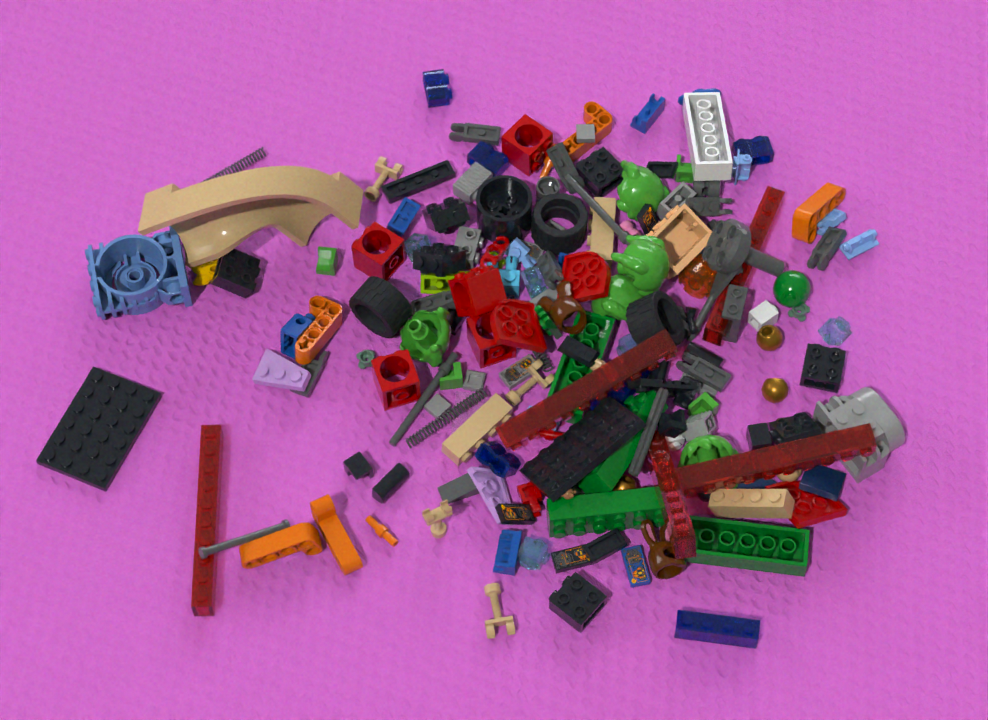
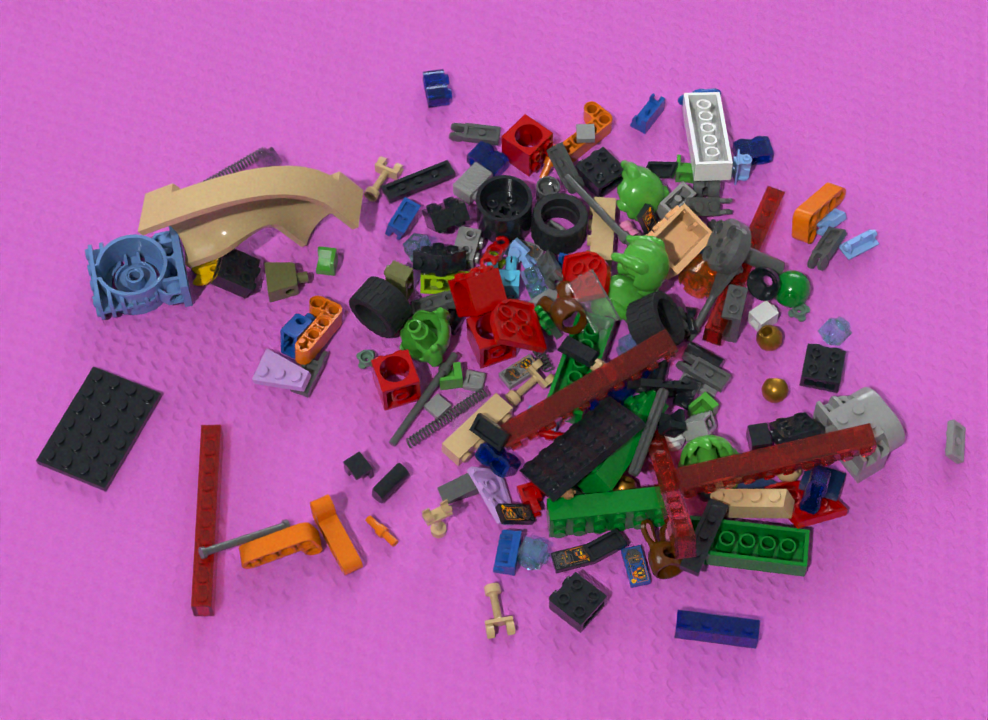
red brick [352,221,406,281] -> none
none -> clear purple brick [254,147,282,168]
none -> olive torso [264,262,309,302]
none -> olive brick [384,260,414,300]
none -> black tile [469,413,511,452]
none -> clear piece [568,269,620,333]
none -> black plate [679,498,729,576]
none -> black piece [747,266,781,301]
none -> clear blue brick [800,466,831,515]
none -> light grey plate [945,420,966,464]

